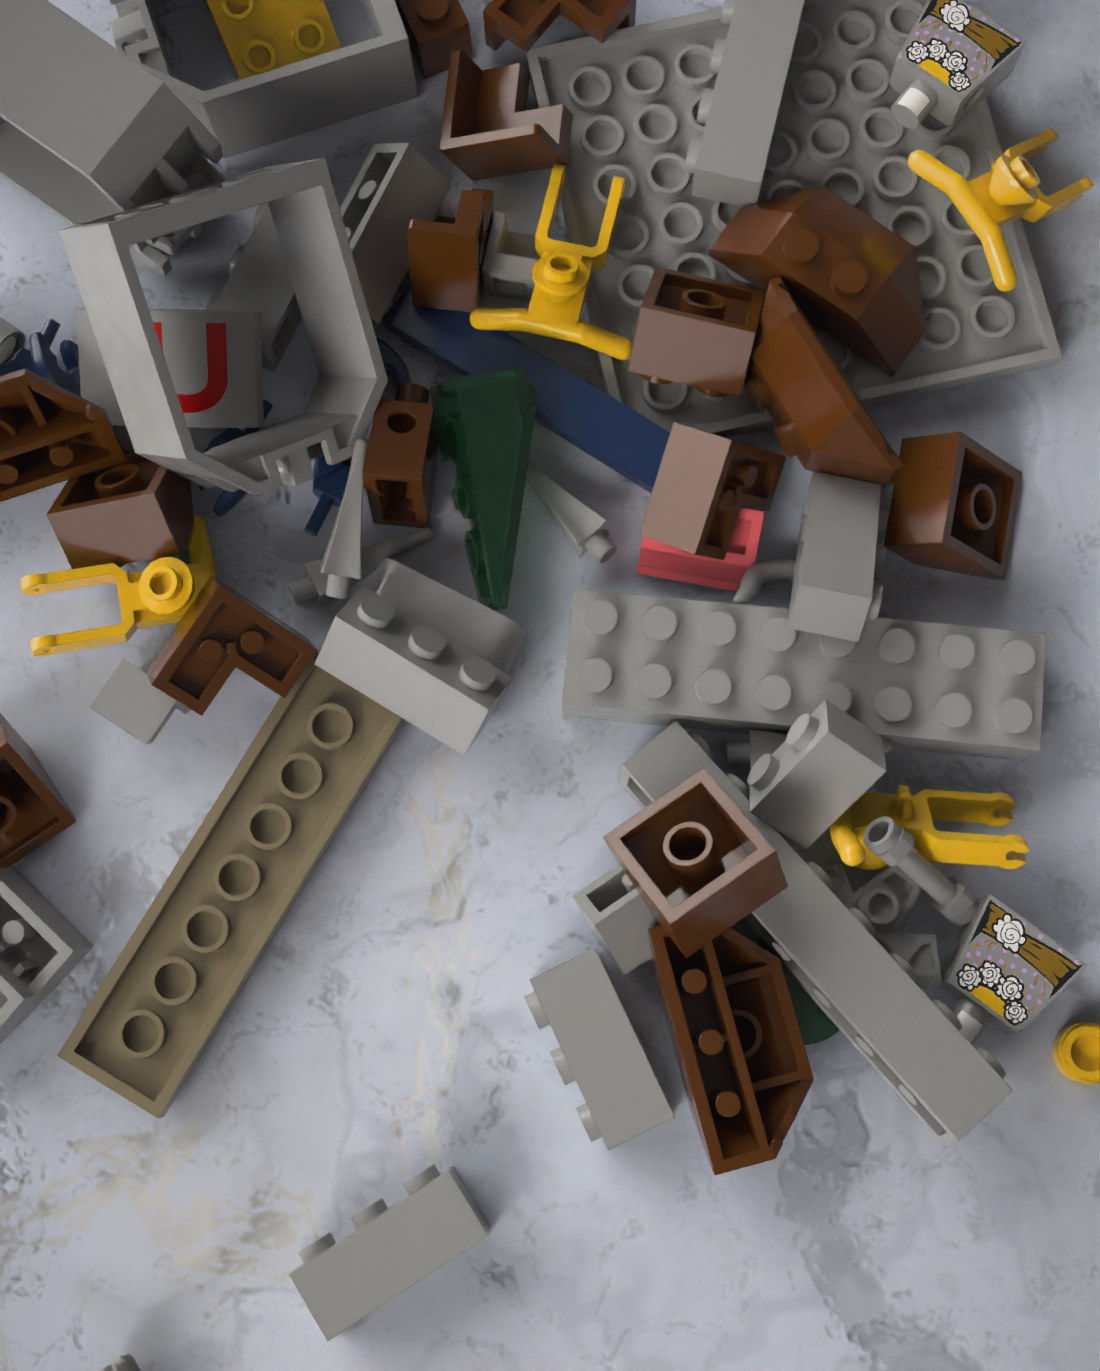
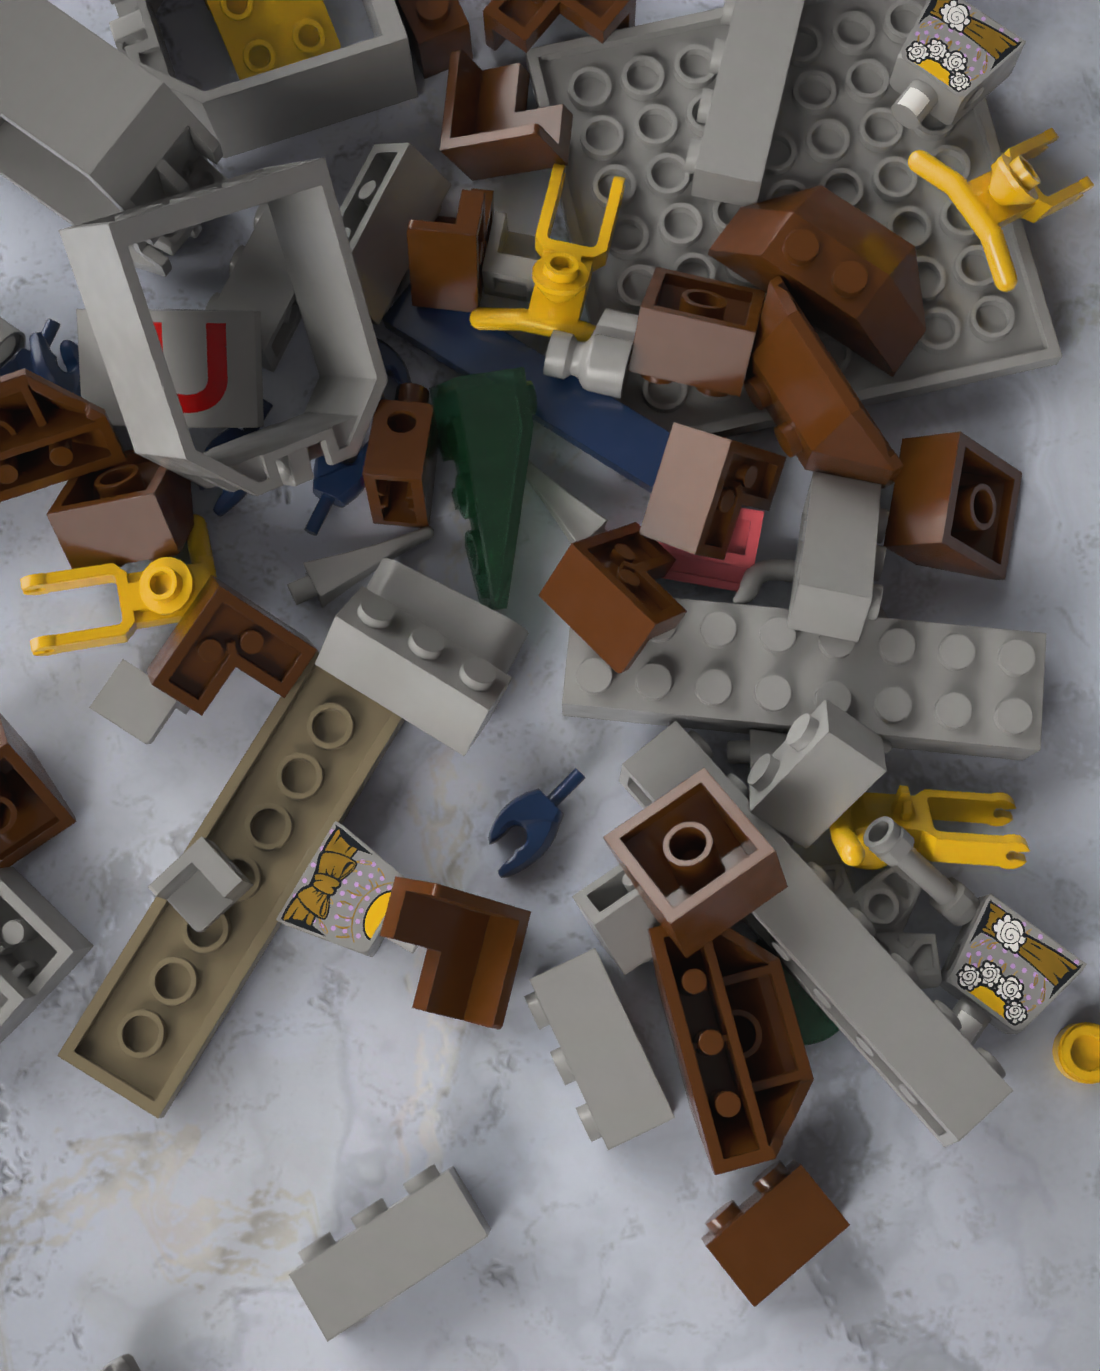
light grey piece [320,438,368,599] -> none
none -> light grey panel [148,836,253,932]
none -> torso [276,821,418,957]
none -> reddish brown panel [380,876,531,1030]
none -> dark blue hand [488,768,585,878]
none -> reddish brown panel [538,522,687,673]
none -> light grey piece [543,308,639,399]
none -> reddish brown brick [701,1160,850,1307]

